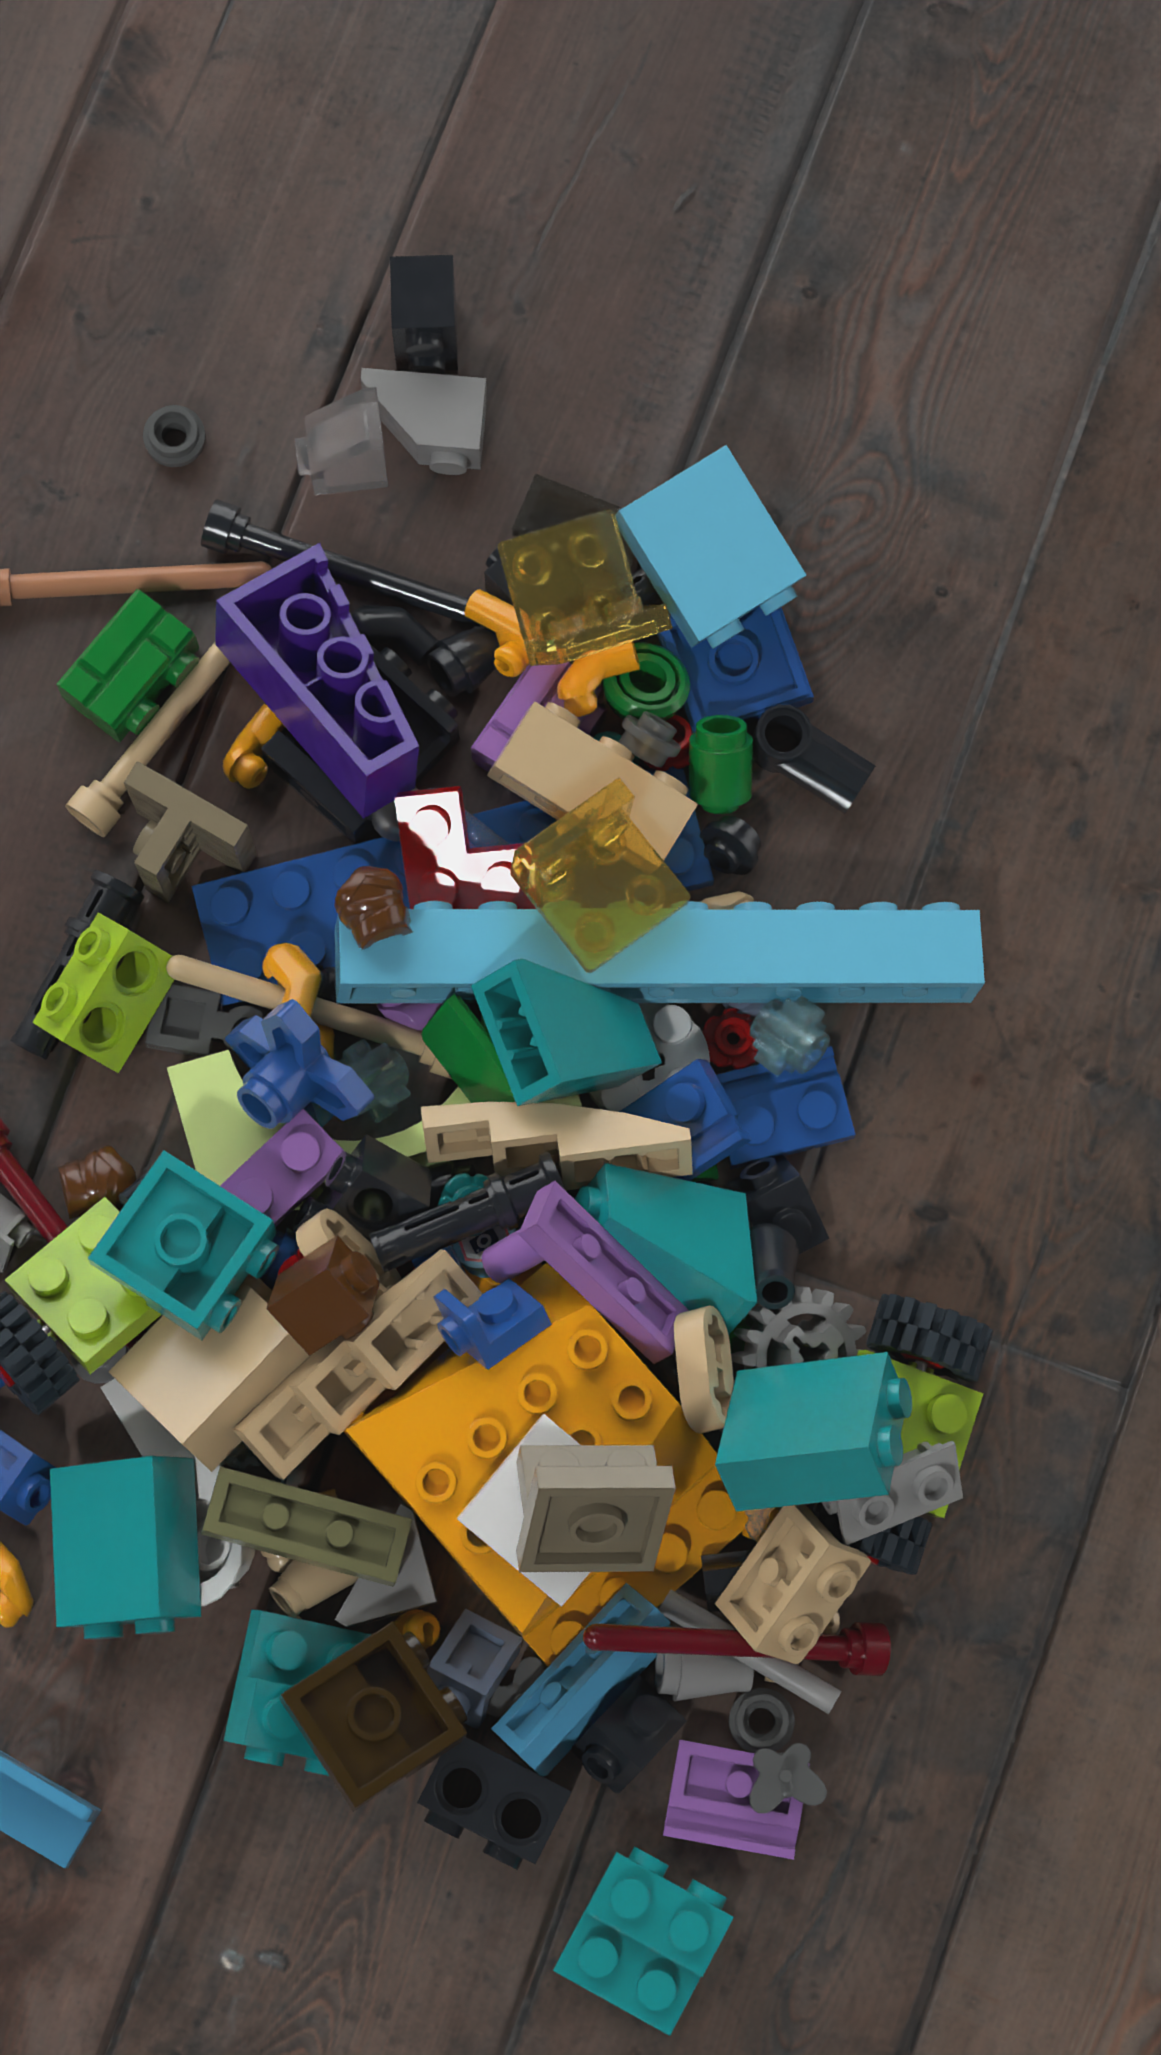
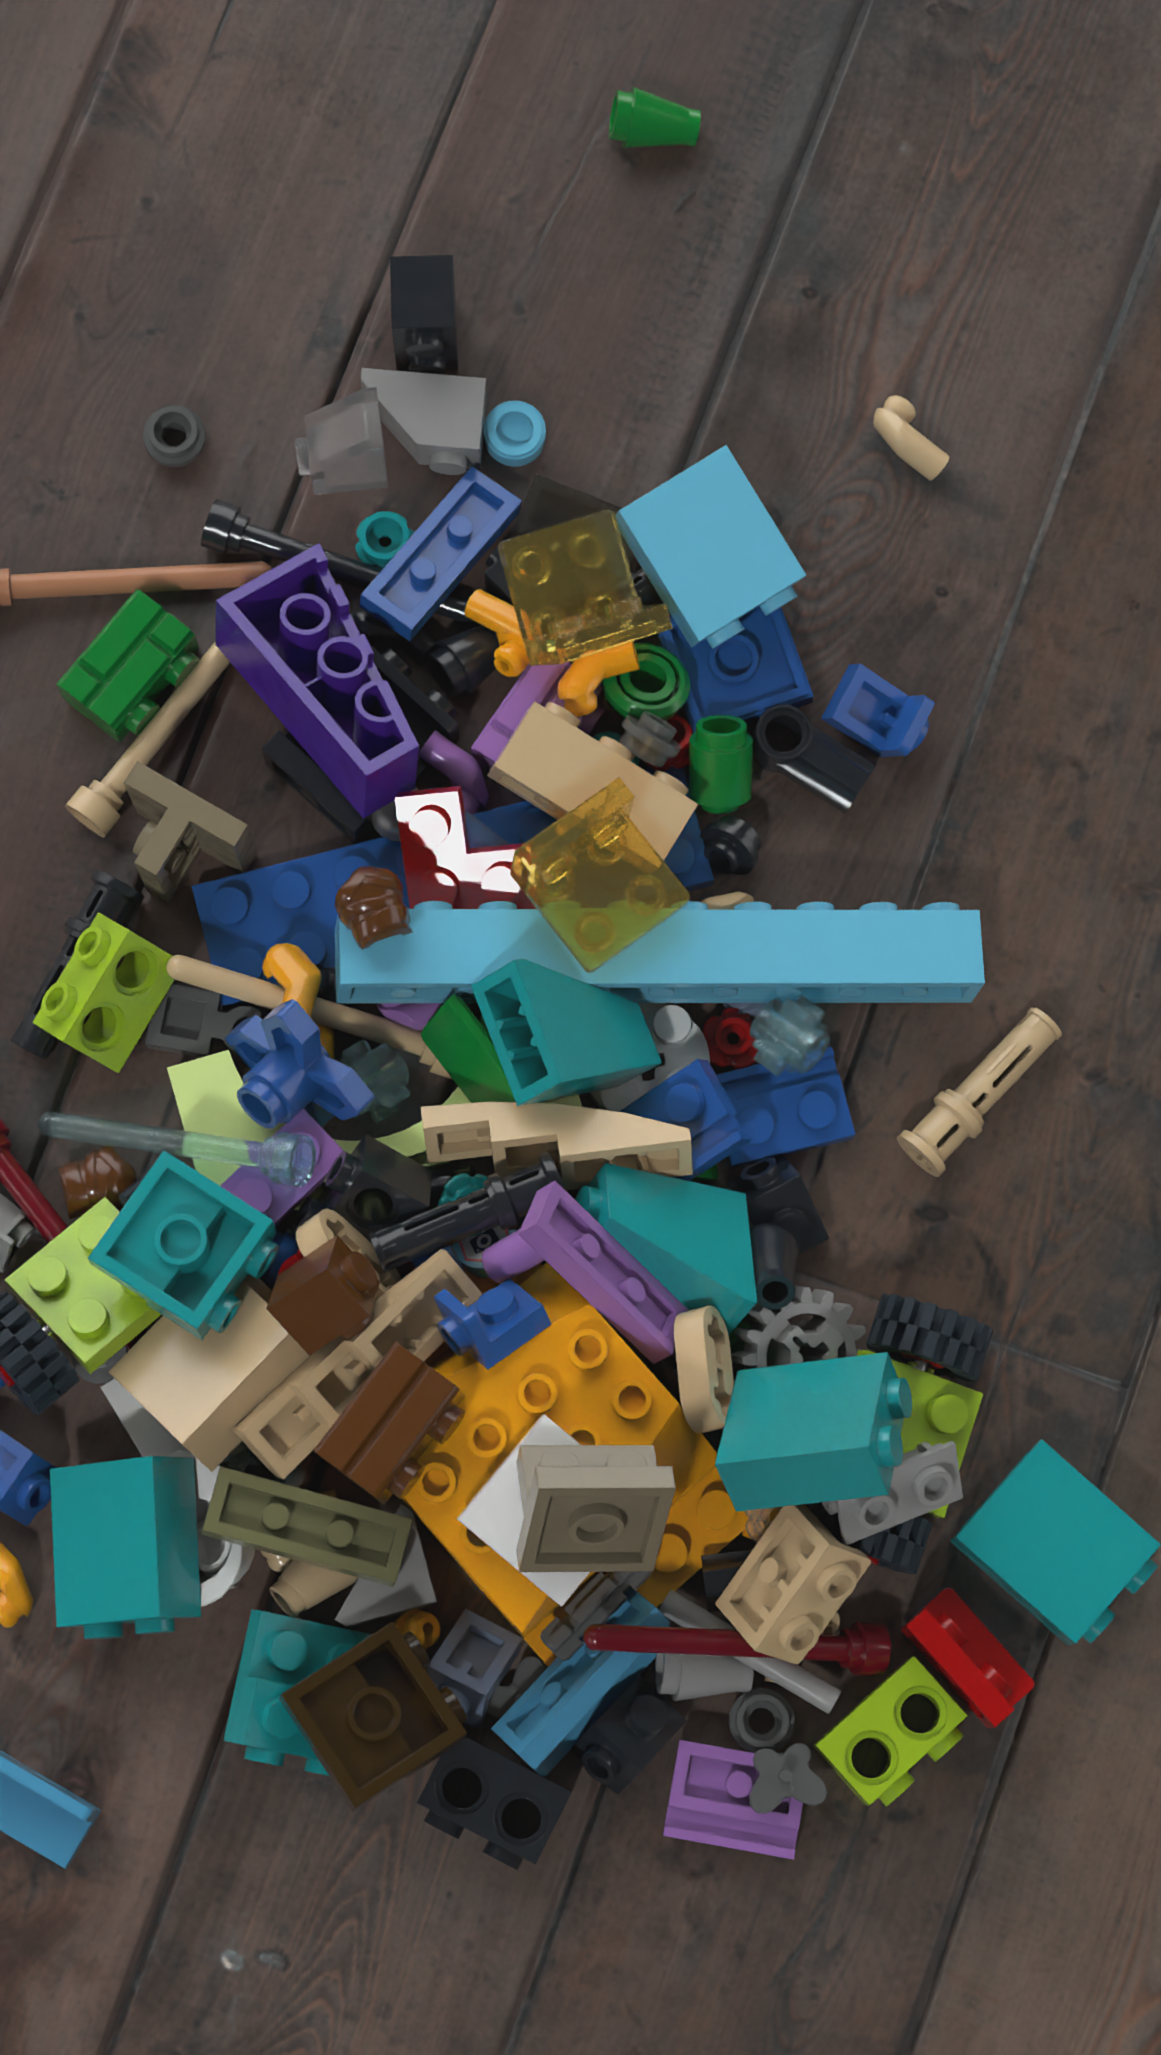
light orange arm [222,704,285,789] -> none
teal plate [553,1846,734,2036] -> none
none -> clear light blue piece [38,1111,316,1187]
none -> reddish brown brick [313,1341,466,1505]
none -> teal plate [355,511,414,569]
none -> plate [359,467,522,641]
none -> medium lavender arm [418,730,489,817]
none -> medium azure tile [484,401,546,467]
none -> dark grey axle [540,1571,652,1661]
none -> green cone [608,86,701,148]
none -> lime brick [812,1656,968,1806]
none -> blue bracket [821,663,935,757]
none -> tan arm [873,395,949,481]
none -> tan pin [897,1007,1062,1177]
none -> red bracket [900,1588,1035,1729]
none -> teal brick [950,1439,1161,1646]

